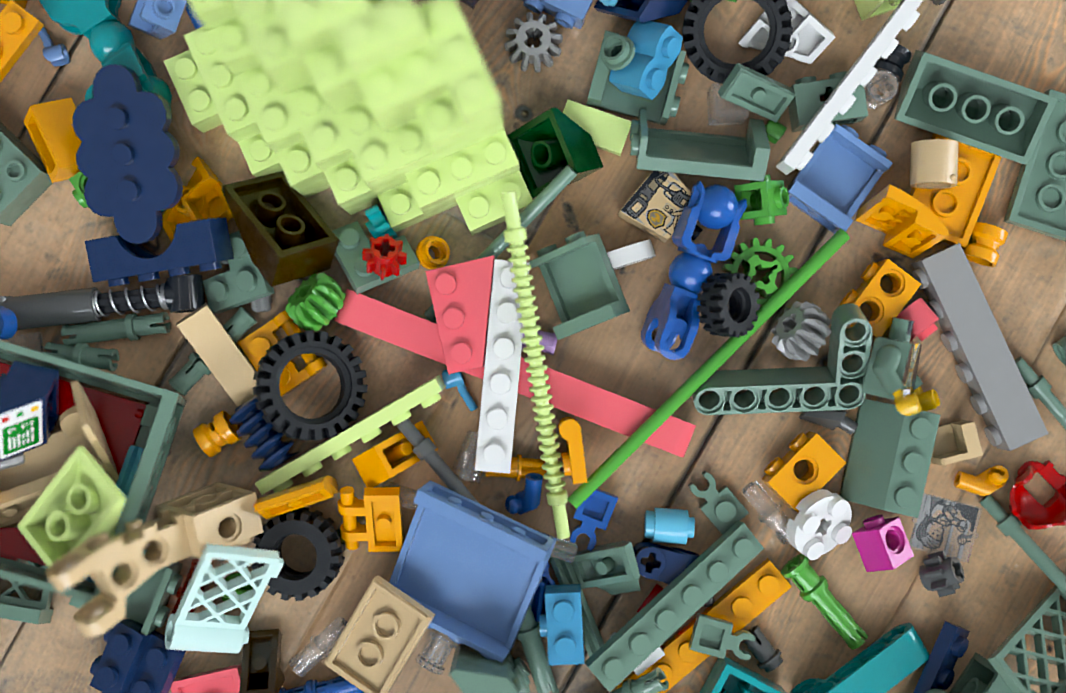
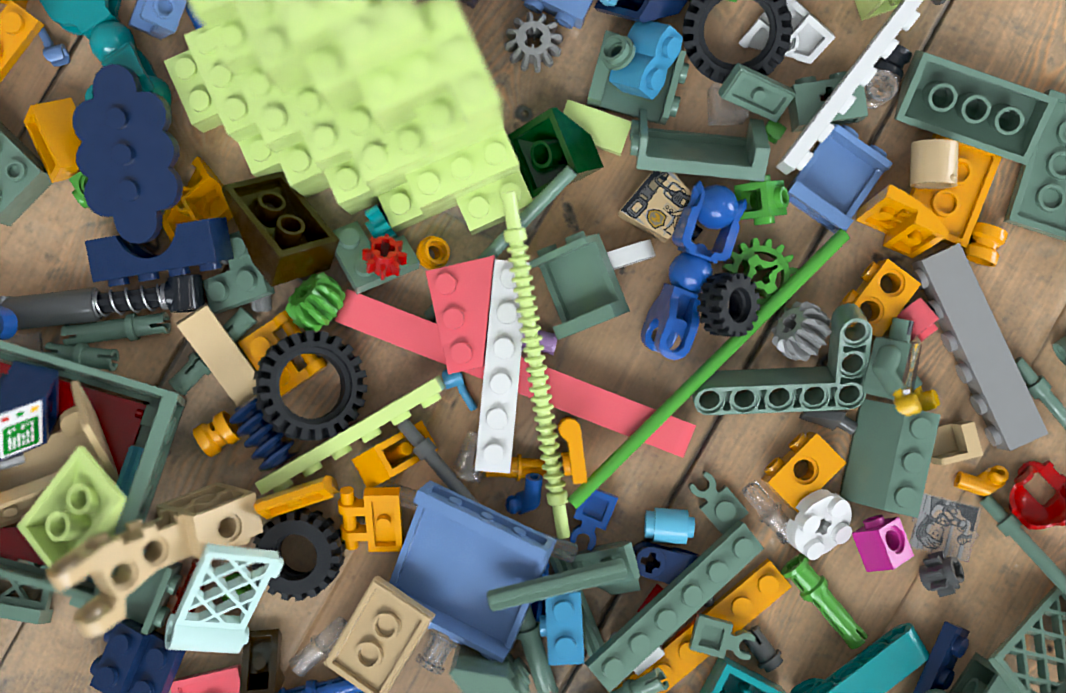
none -> sand green axle [487,558,627,611]

